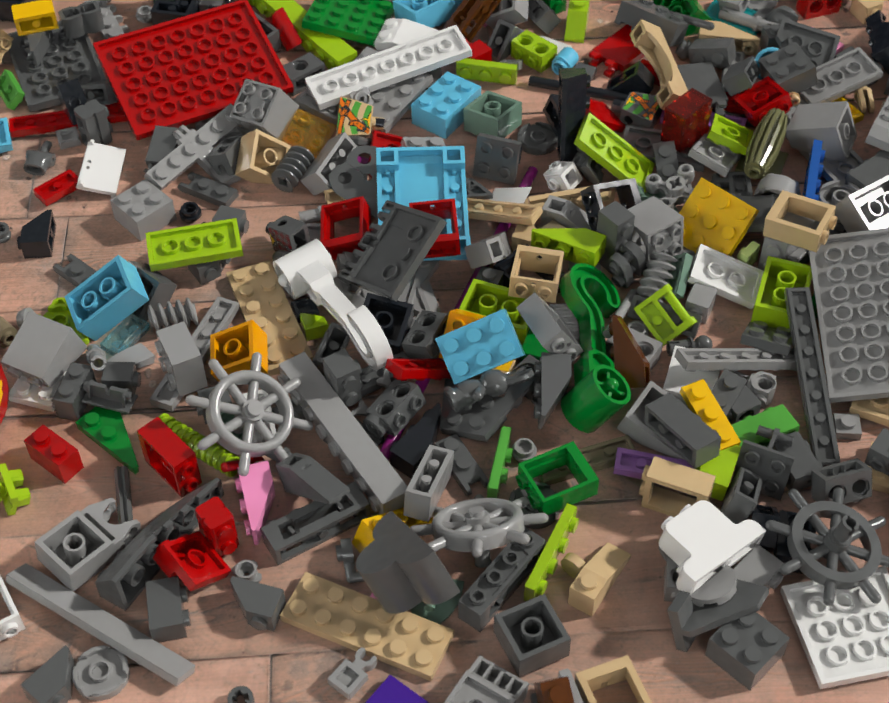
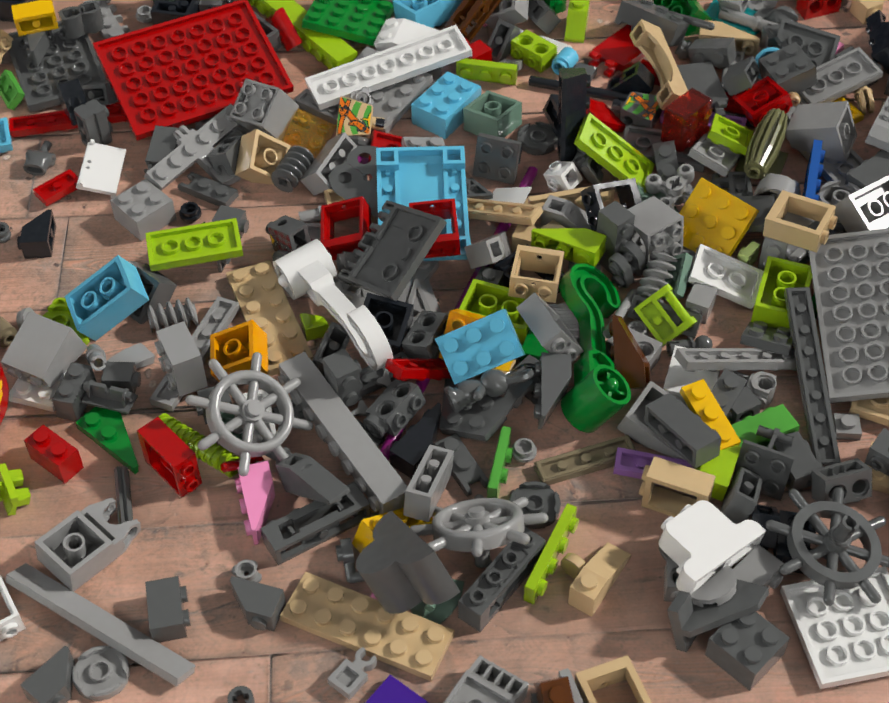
dark grey hinge [53,254,97,287] -> none
light grey tile [55,126,82,150] -> none
dark grey wedge [95,477,224,611] -> none
clear light blue plate [100,314,151,356] -> none
red plate [153,531,232,592] -> none
dark grey brick [188,260,222,285] -> none
red brick [195,496,239,558] -> none
dark grey brick [283,52,325,96] -> none
black tile [290,297,320,323] -> none
dark grey brick [494,594,571,677] -> none
green window [516,441,599,515] -> none

